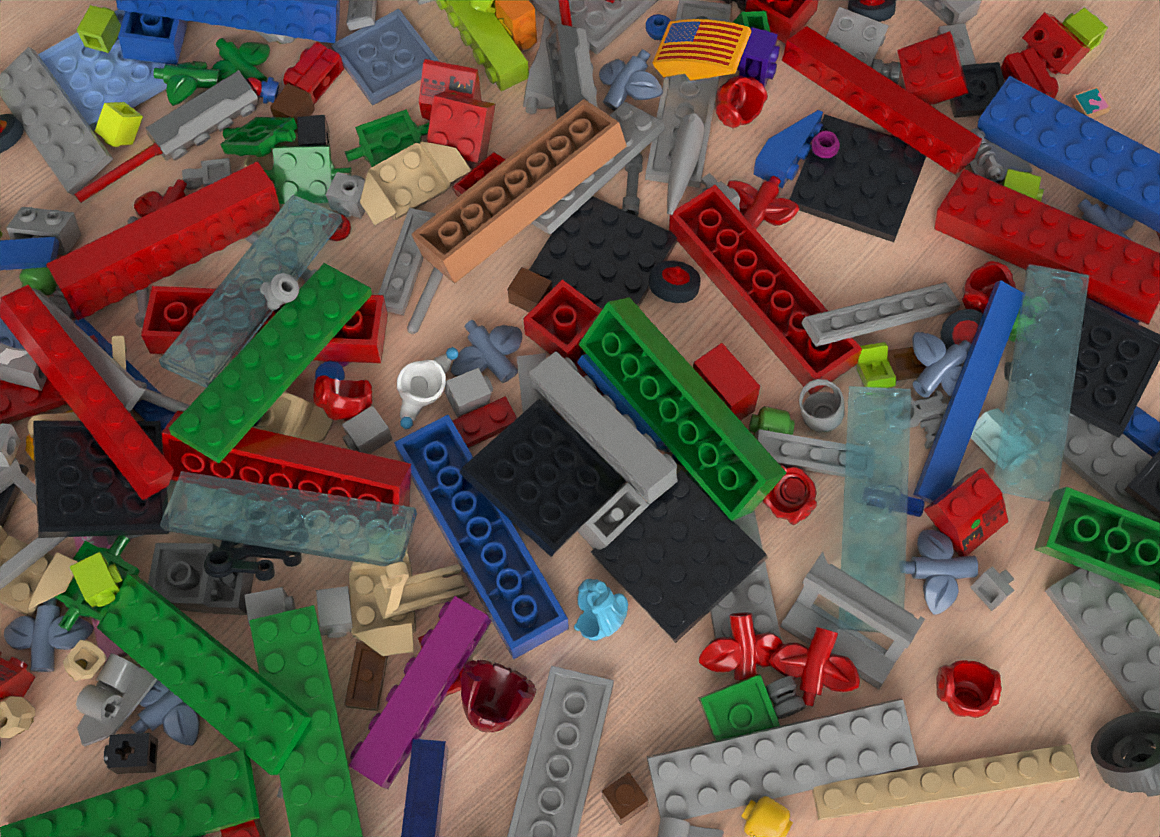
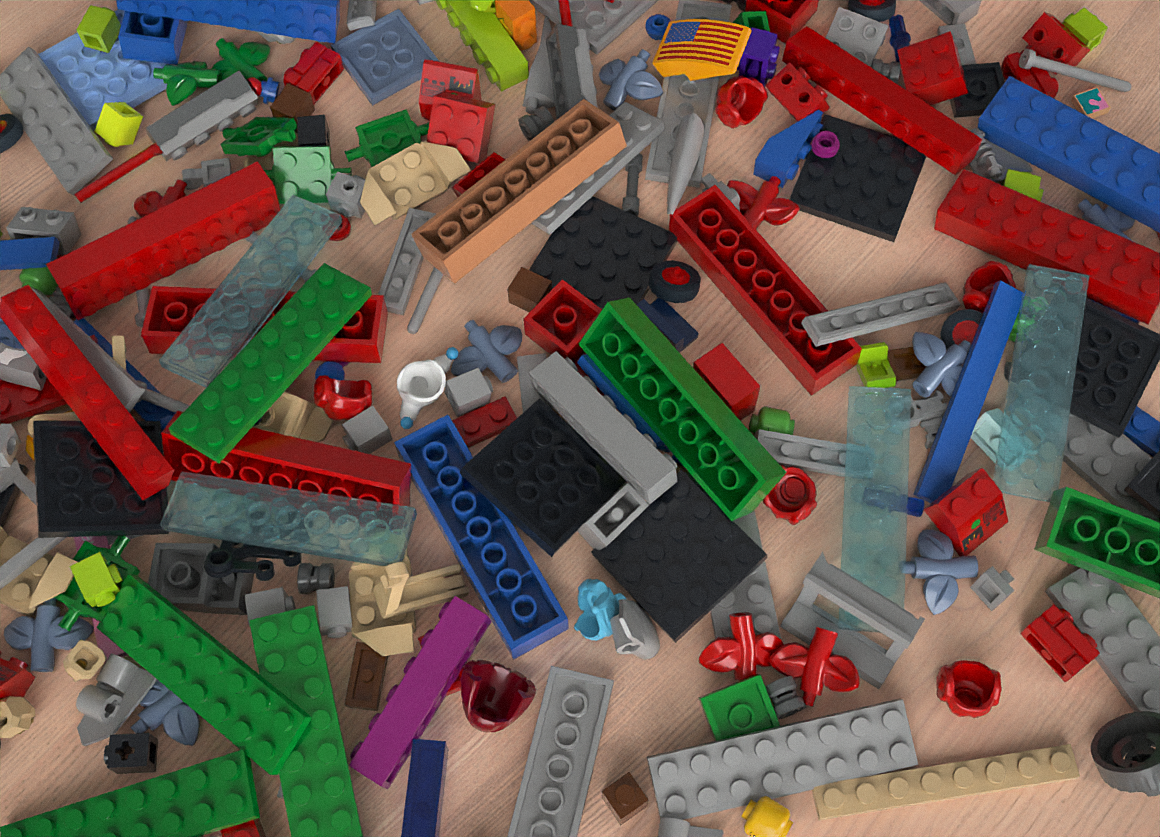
light grey brick [260,273,299,310] -> none
light grey helmet [799,379,845,432] -> none
none -> dark grey wheel [297,563,335,594]
none -> dark grey wheel [518,106,554,141]
none -> light grey panel [610,599,660,660]
none -> dark blue panel [637,298,699,353]
none -> red brick [765,62,830,122]
none -> clear blue axle [889,14,911,62]
none -> light grey bar [1019,49,1131,92]
none -> red brick [1020,604,1100,683]

